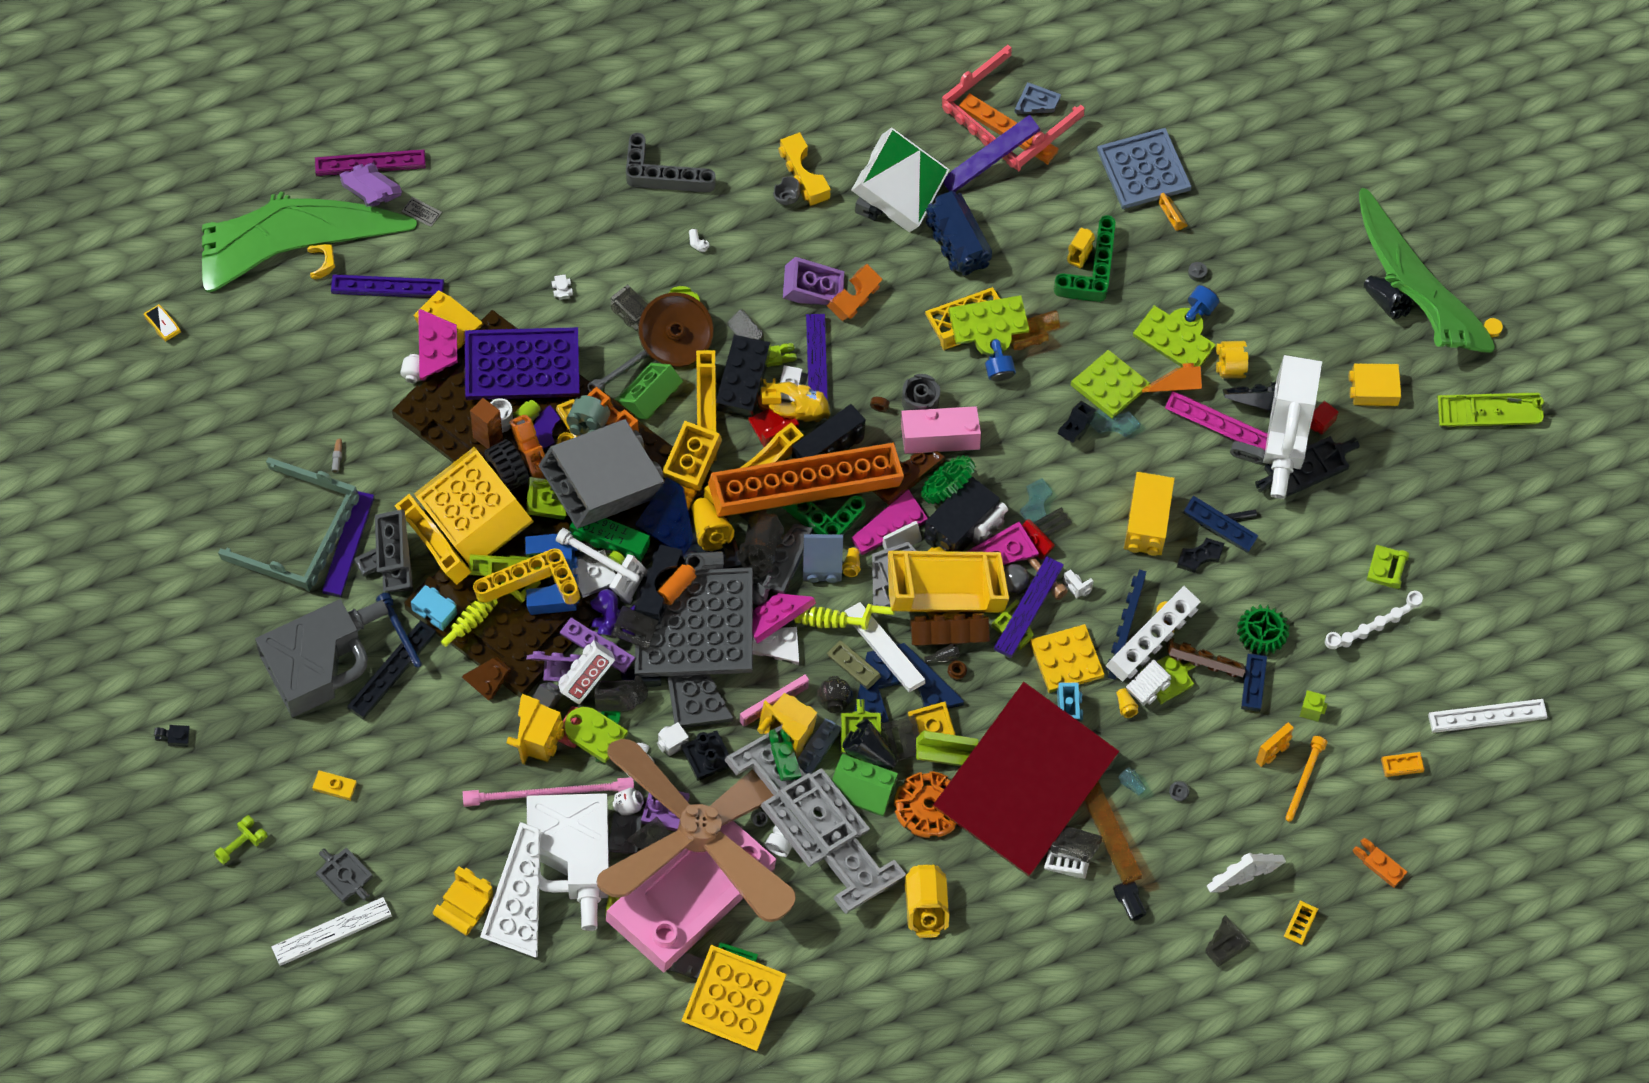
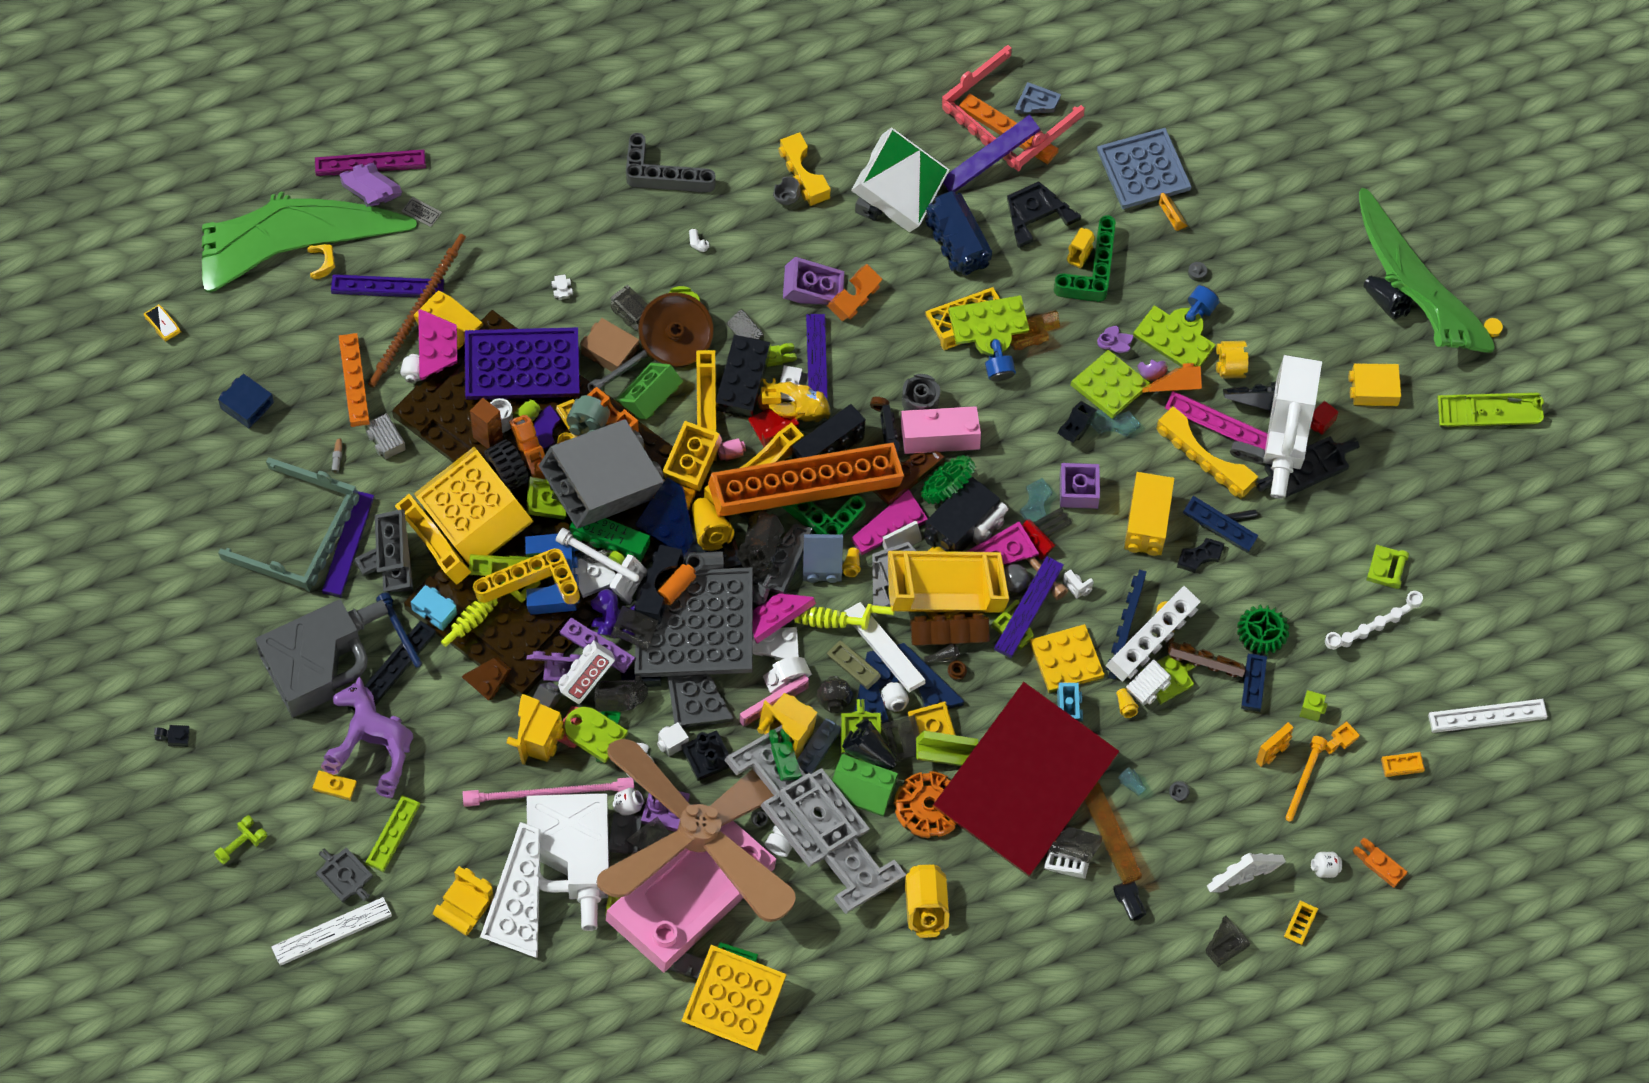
none -> dark blue brick [218,373,274,429]
none -> medium lavender animal [321,677,413,798]
none -> orange plate [339,333,370,427]
none -> light grey brick [366,413,406,460]
none -> lime tile [366,795,420,872]
none -> dark orange hose [368,234,466,388]
none -> medium nougat brick [580,318,639,372]
none -> bright pink brick [717,438,746,461]
none -> white brick [763,657,812,693]
none -> black hinge [880,405,900,455]
none -> white head [881,682,909,712]
none -> black wing [1007,181,1081,248]
none -> medium lavender brick [1060,463,1100,509]
none -> medium lavender plate [1097,326,1133,353]
none -> medium lavender hair [1137,359,1168,381]
none -> yellow arch [1156,406,1258,499]
none -> white head [1311,852,1342,878]
none -> light orange plate [1325,721,1360,754]

